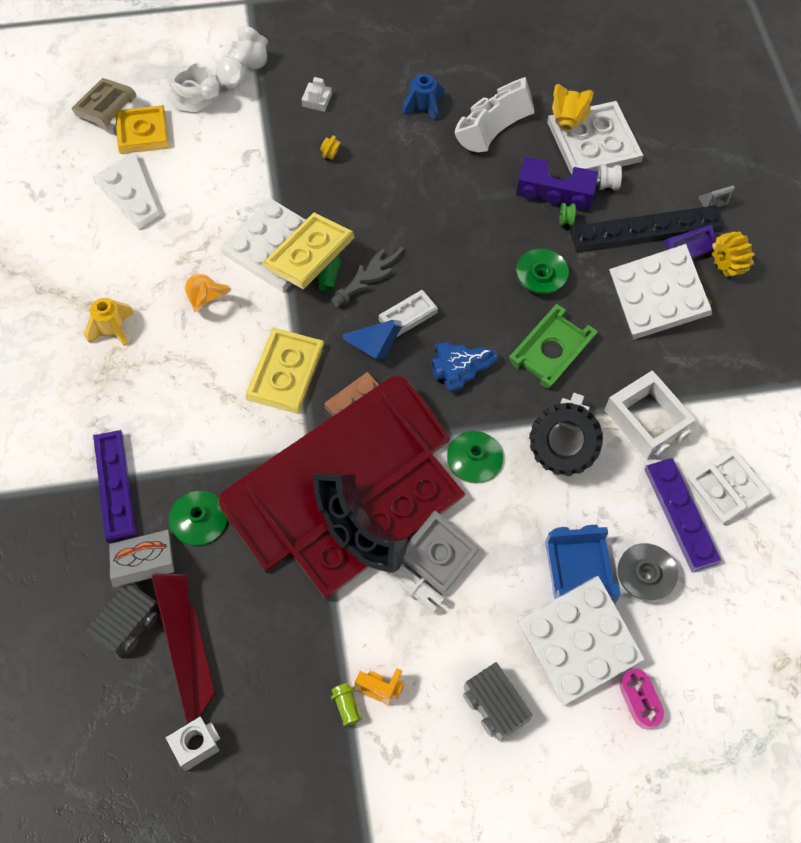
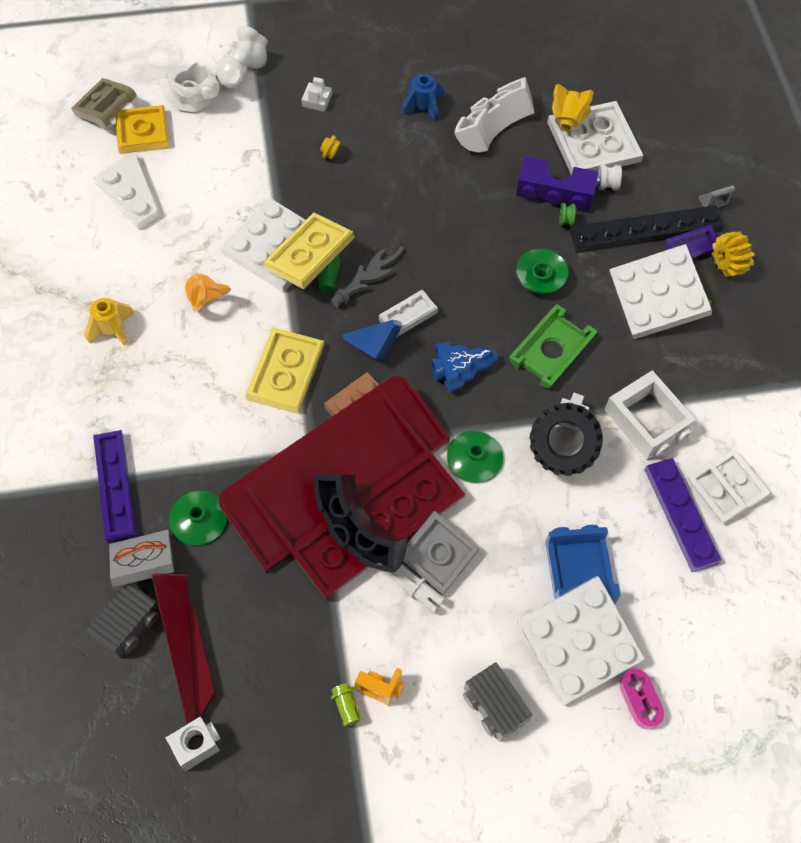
dark grey dish [617,543,678,601] -> none

